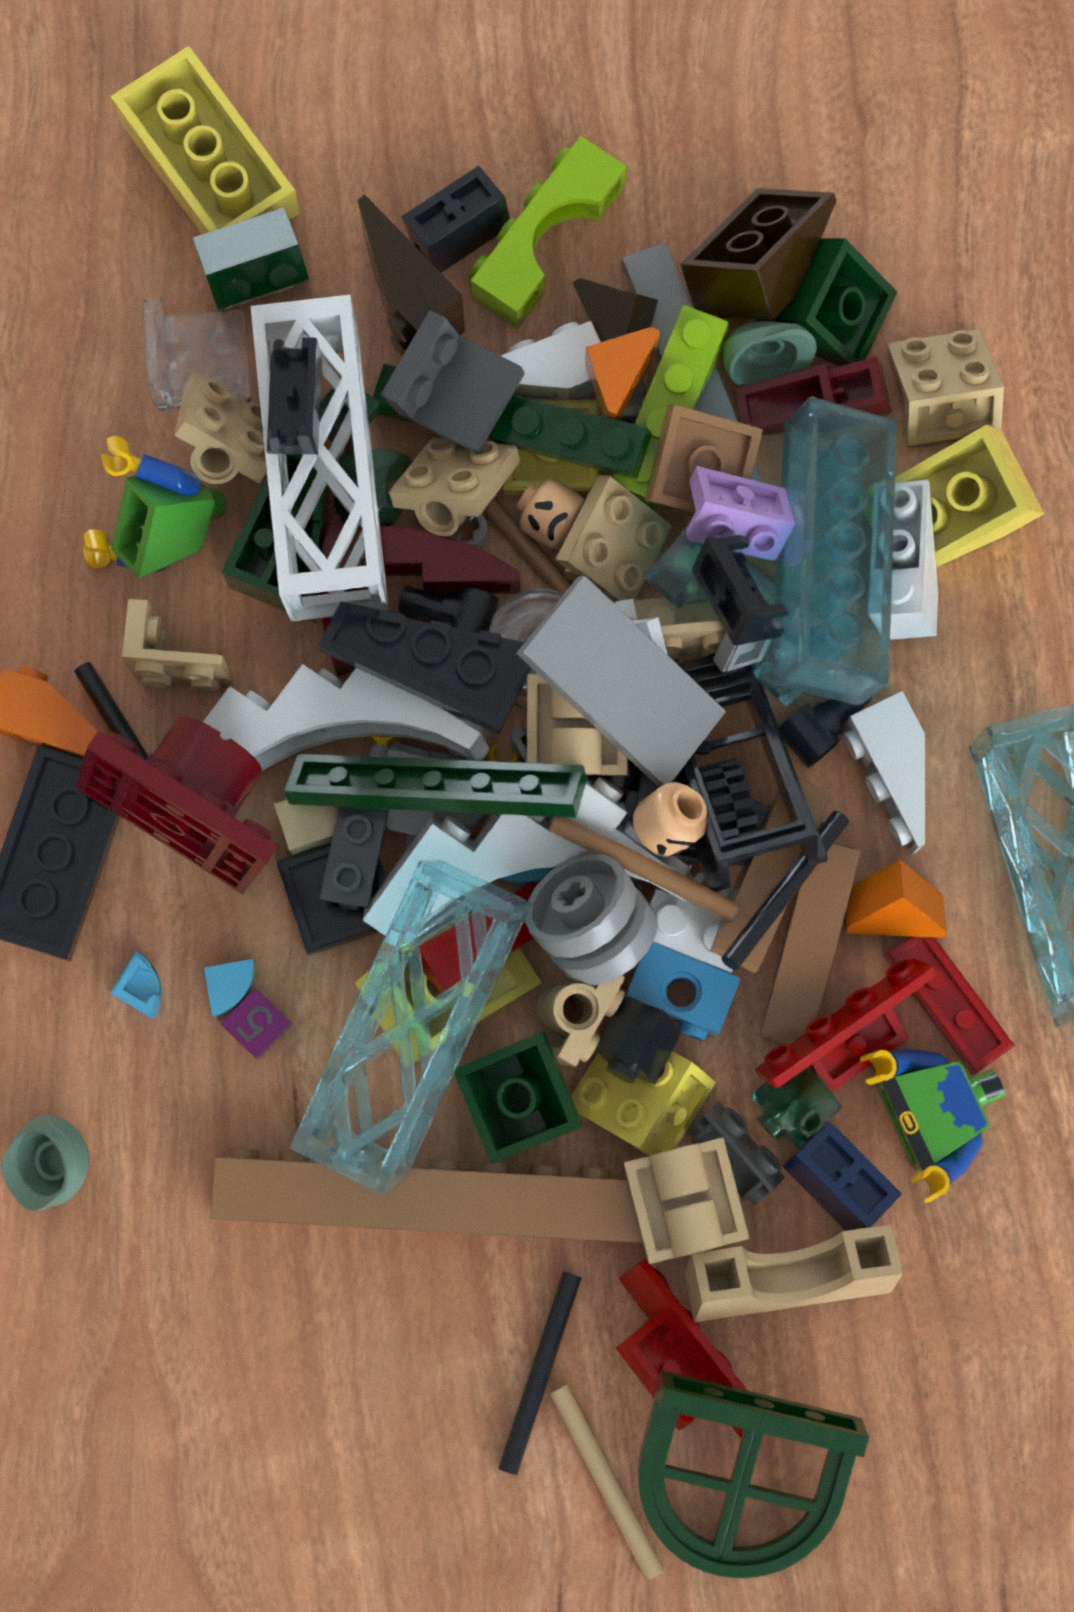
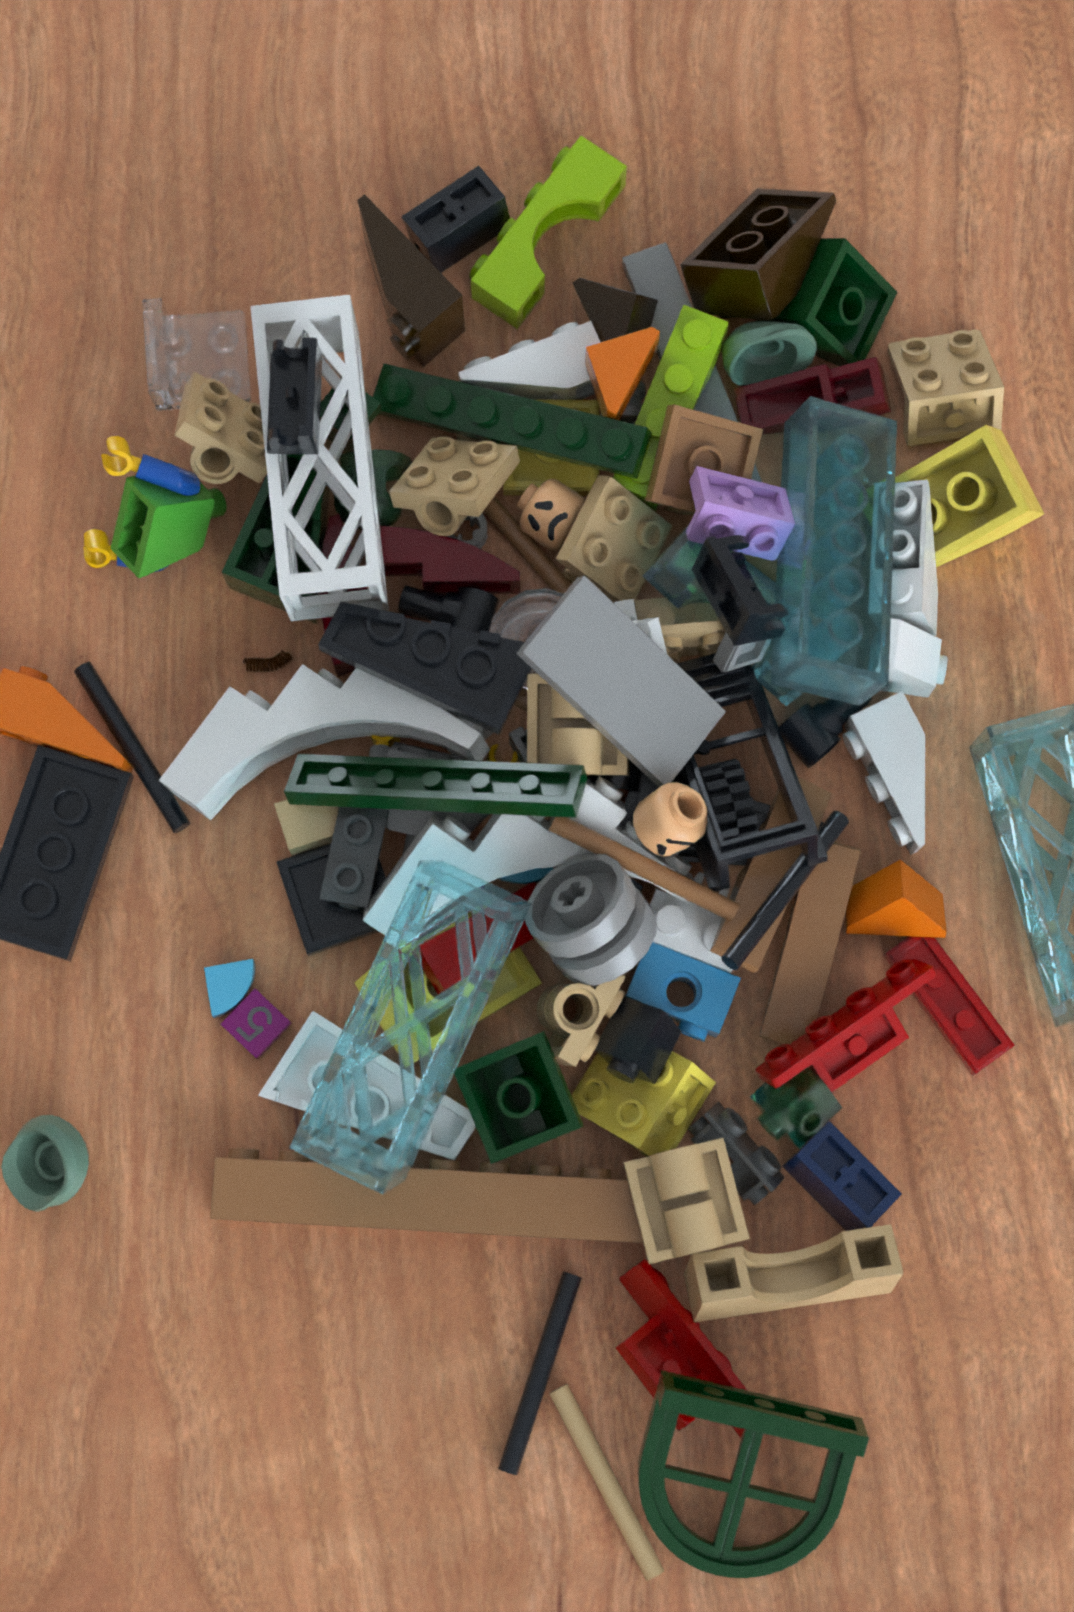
dark red piece [76,716,278,894] -> none
light yellow brick [110,46,301,234] -> none
medium azure tile [110,951,162,1019] -> none
tan bracket [122,599,233,693] -> none
slope [193,207,309,312] -> none
dark grey bracket [380,310,525,453] -> none
torso [860,1048,1005,1203] -> none
none -> reddish brown leg [243,650,292,672]
none -> white wing [258,1011,476,1161]
none -> white slope [871,618,948,698]

